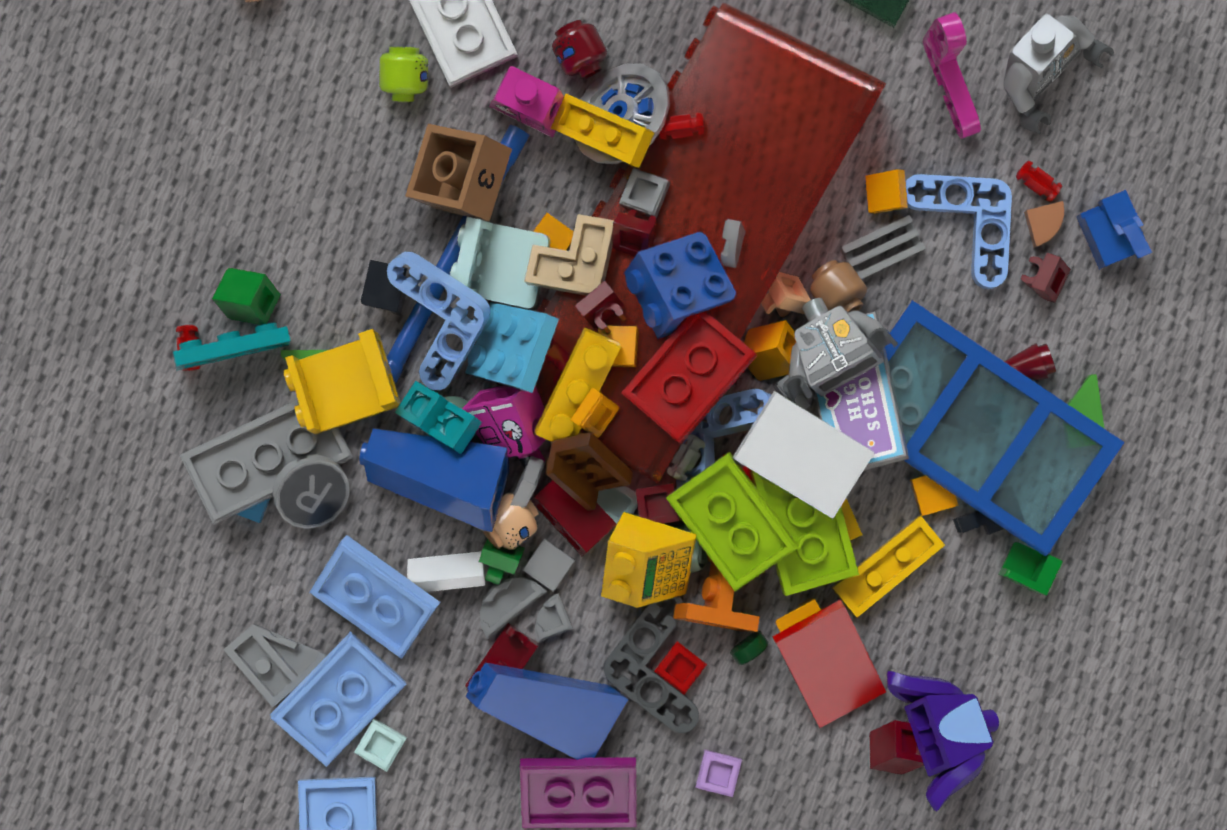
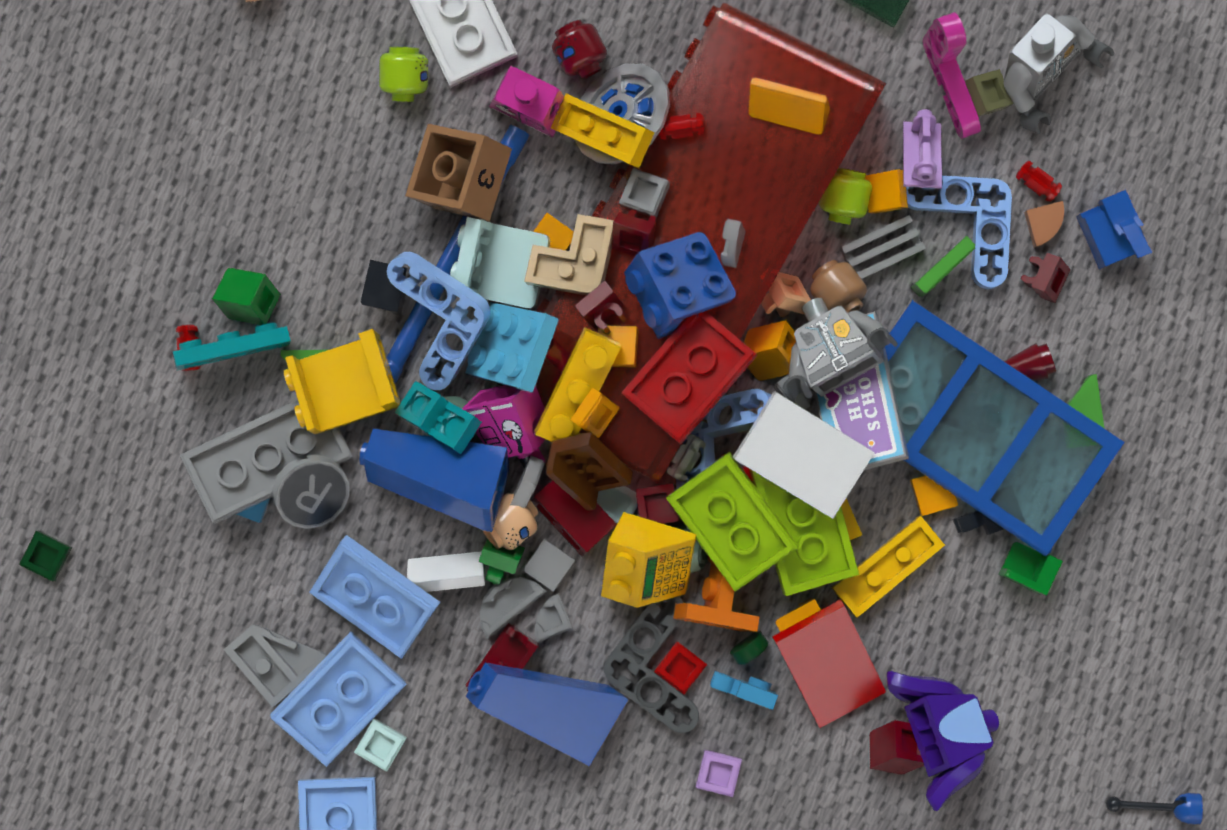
magenta tile [520,757,637,828] -> none
none -> dark green tile [19,531,72,582]
none -> dark azure plate [710,671,778,710]
none -> light orange slope [749,78,830,135]
none -> lime head [819,167,872,225]
none -> lavender hinge [903,109,942,189]
none -> bright green tile [910,236,976,297]
none -> olive tile [965,69,1014,117]
none -> hinge [1106,793,1203,825]

